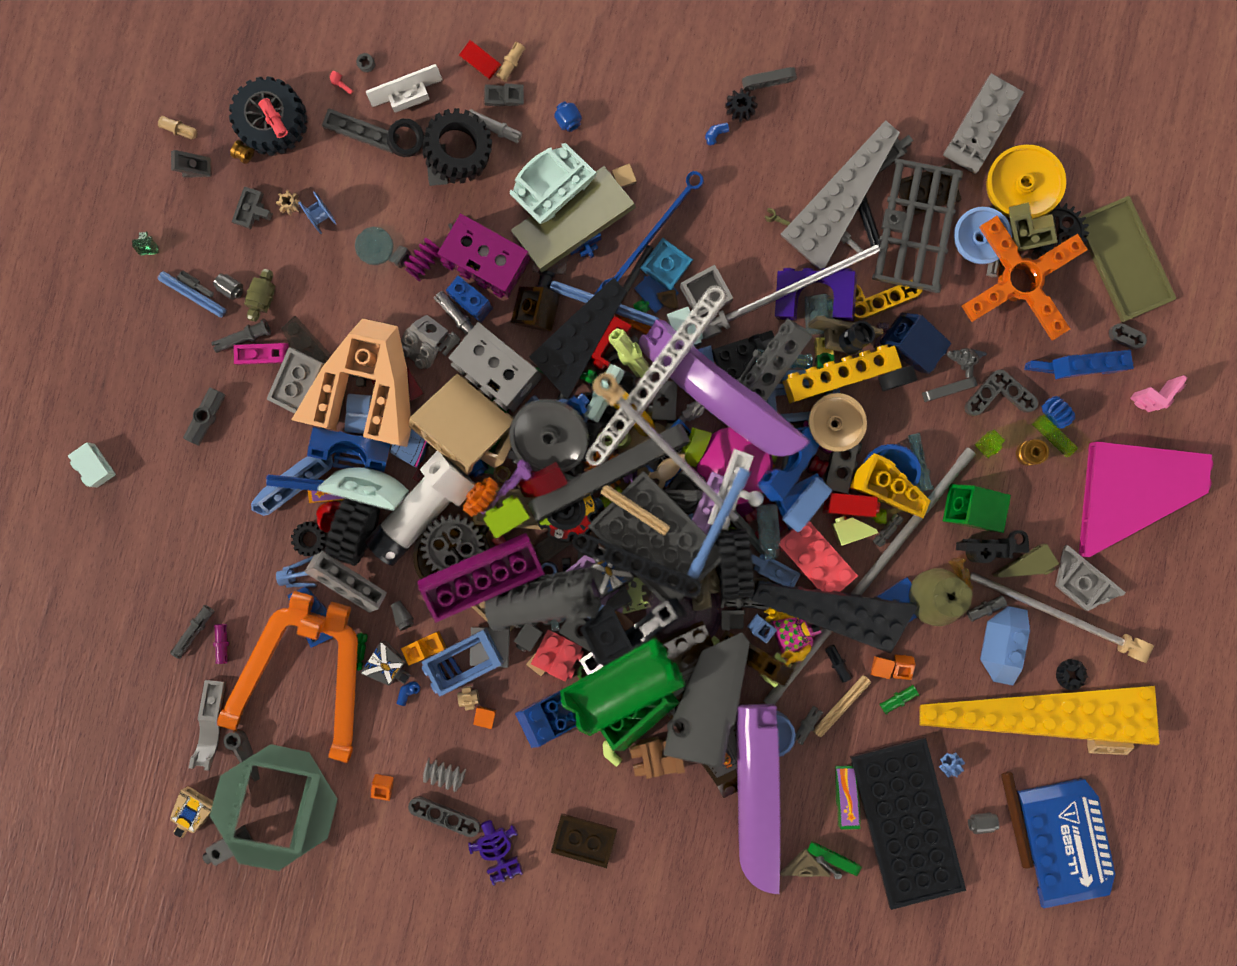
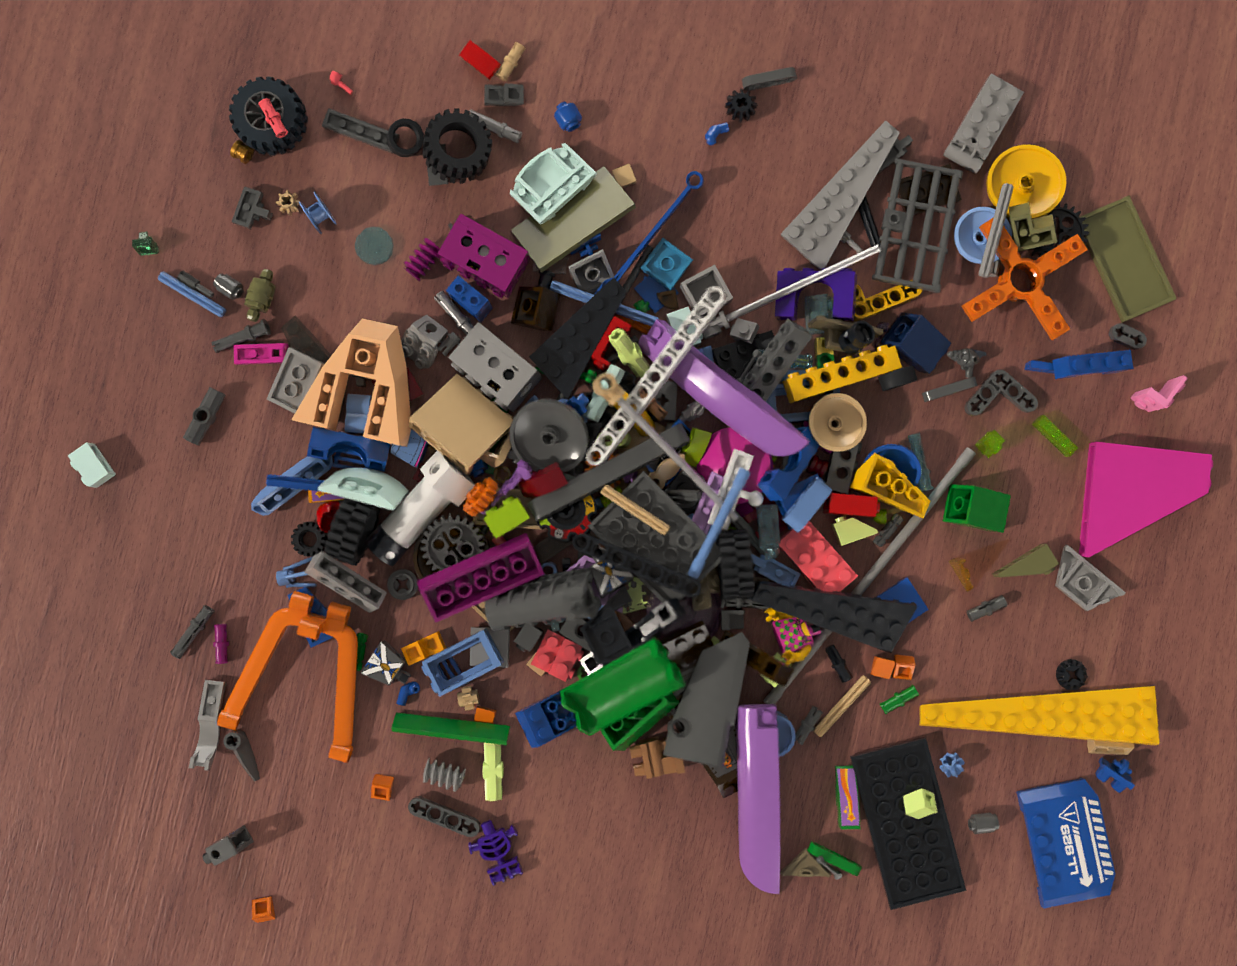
tan axle [158,116,197,139] -> none
torso [170,786,213,838] -> none
dark grey slope [171,150,211,178] -> none
sand green hinge [209,744,338,871] -> none
dark grey bush [356,53,375,72] -> none
white bracket [366,64,442,113] -> none
dark grey slope [389,246,411,268] -> none
dark grey cone [390,601,414,631] -> none
dark brown plate [551,813,617,868] -> none
yellowish green arm [603,741,622,767] -> none
medium blue leg [747,614,777,643] -> none
olive hand [765,208,791,226] -> none
olive cone [909,568,972,626] -> none
black plate [956,530,1029,563] -> none
flat silver piece [969,572,1154,663] -> none
medium blue wedge [980,606,1030,686] -> none
reddish brown axle [1001,772,1034,869] -> none
pearl gold wheel [1016,439,1049,466] -> none
blue gear [1042,396,1075,429] -> none
none -> orange slope [252,896,275,923]
none -> dark grey gear [387,569,418,600]
none -> green tile [391,712,510,745]
none -> yellowish green piece [483,743,504,801]
none -> light grey slope [568,249,614,293]
none -> medium nougat pin [640,389,668,421]
none -> light grey bracket [730,318,760,344]
none -> yellowish green panel [903,789,937,819]
none -> light grey axle [978,183,1014,278]
none -> blue hips [1095,757,1135,793]

